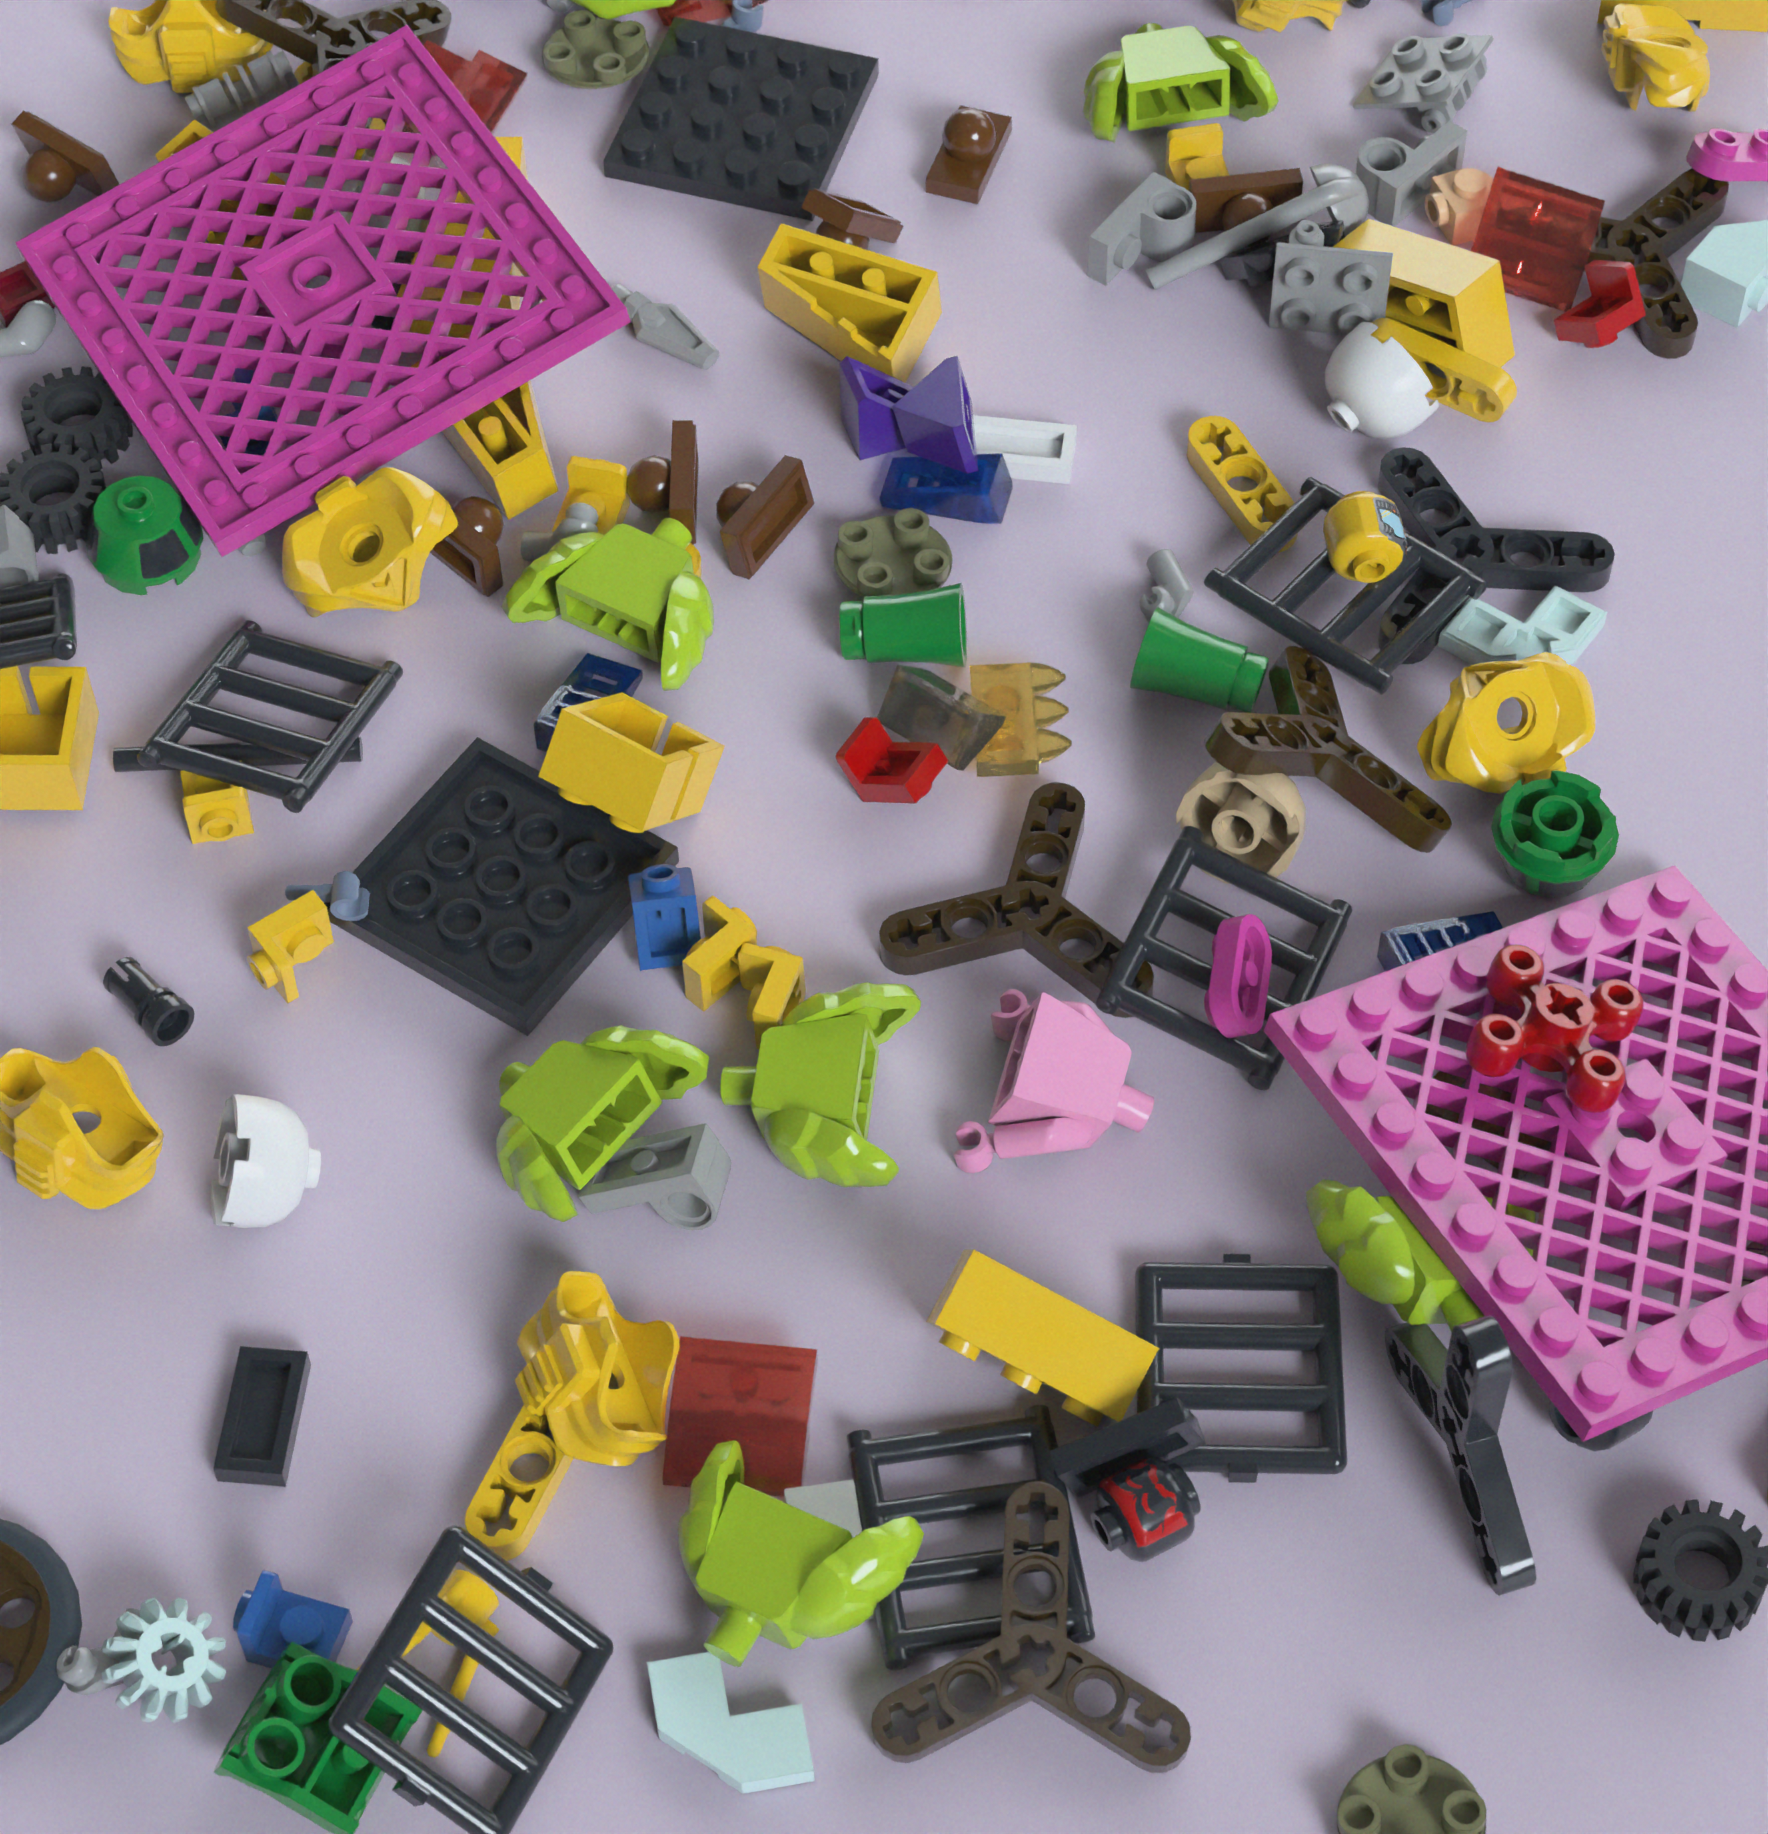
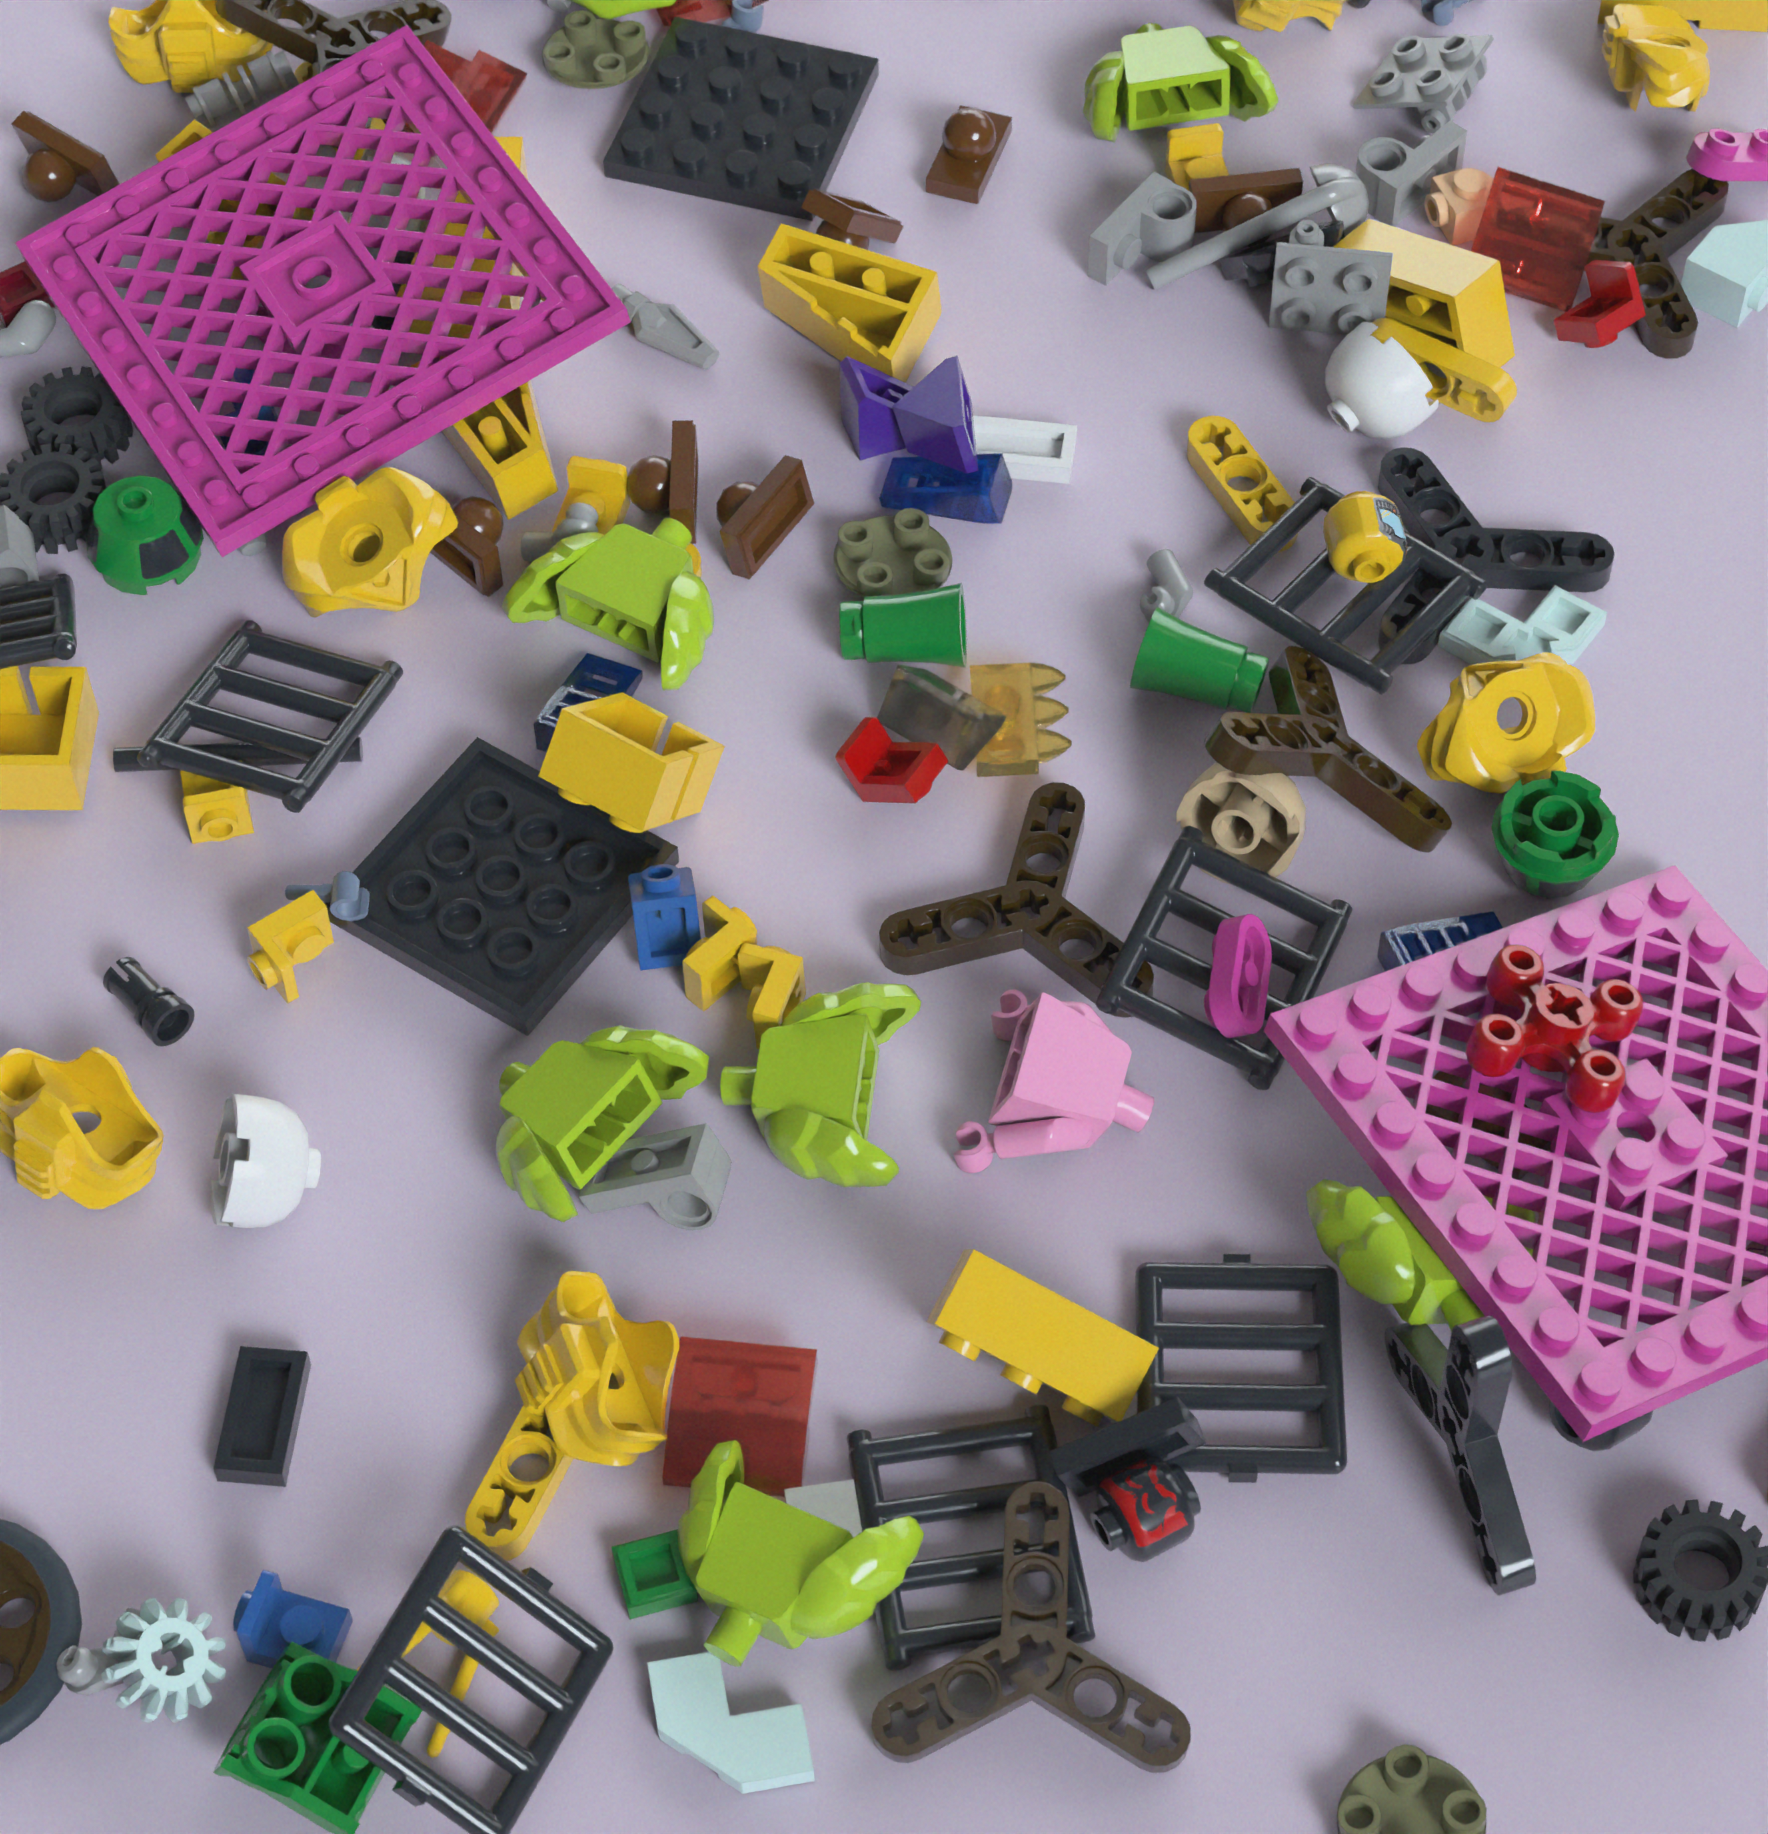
none -> green tile [611,1529,699,1620]

